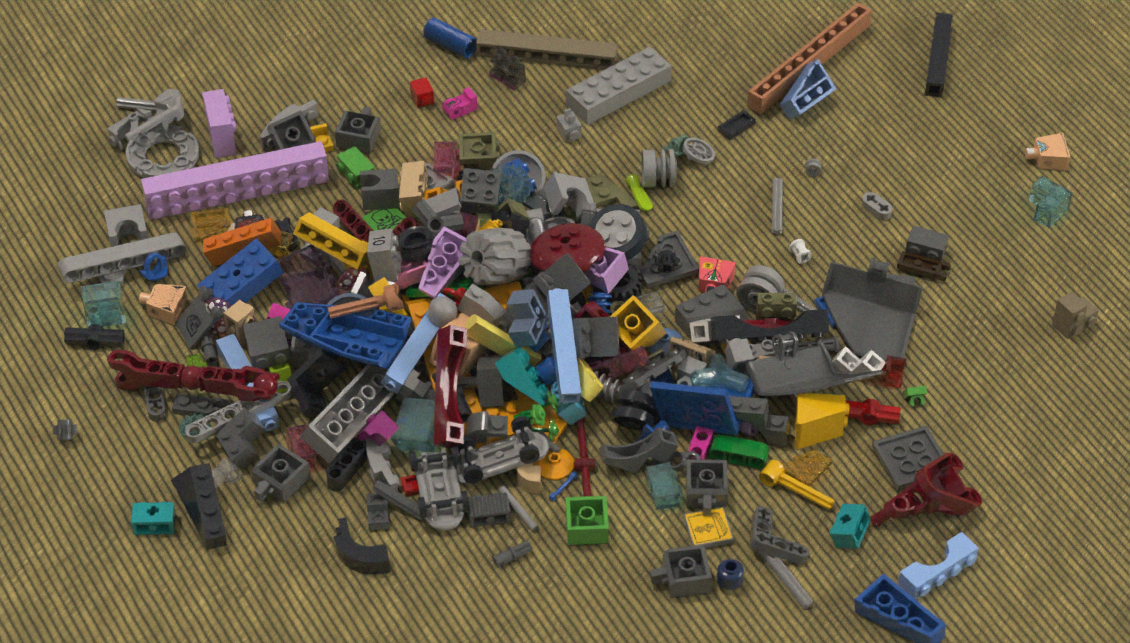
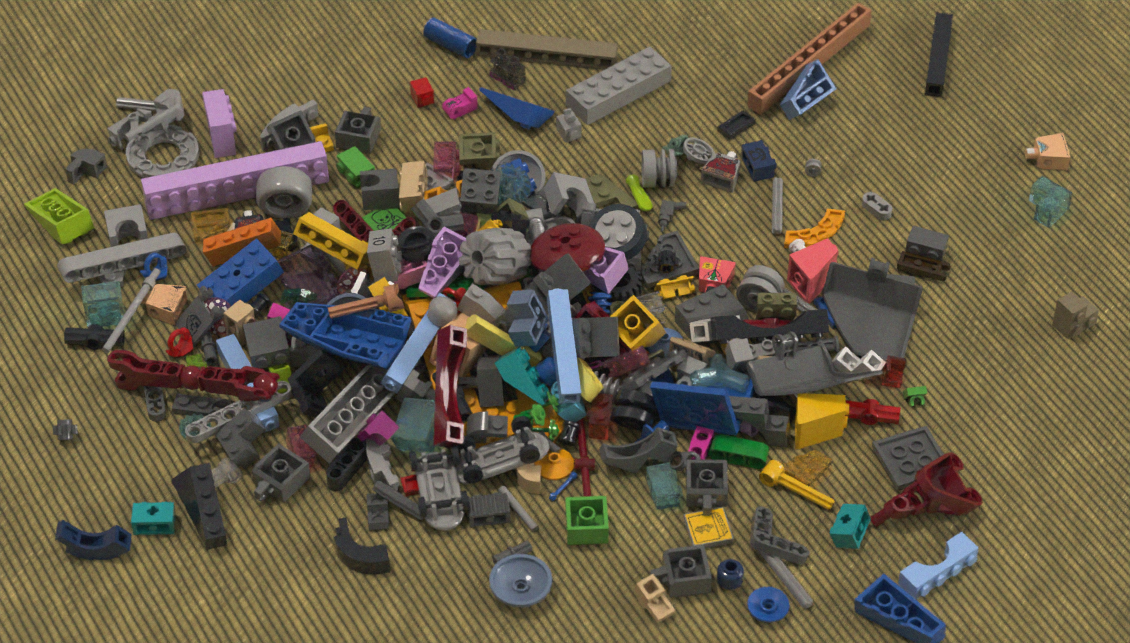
none -> lime slope [24,188,94,245]
none -> dark blue arch [55,520,132,560]
none -> dark grey brick [66,149,107,184]
none -> light grey bar [102,268,160,353]
none -> red piece [166,327,194,358]
none -> black bush [248,293,271,318]
none -> light grey wheel [256,166,312,219]
none -> clear green hinge [279,288,318,306]
none -> blue wedge [479,87,554,129]
none -> sand blue dish [489,554,552,607]
none -> black bush [558,421,580,446]
none -> clear red brick [587,393,613,440]
none -> tan brick [635,574,675,623]
none -> yellow hinge [654,275,695,300]
none -> dark grey piece [658,200,687,232]
none -> torso [701,151,740,193]
none -> dark blue brick [741,140,777,182]
none -> blue dish [747,587,790,622]
none -> black panel [755,394,796,423]
none -> light orange tile [784,209,845,249]
none -> coral slope [787,238,839,304]

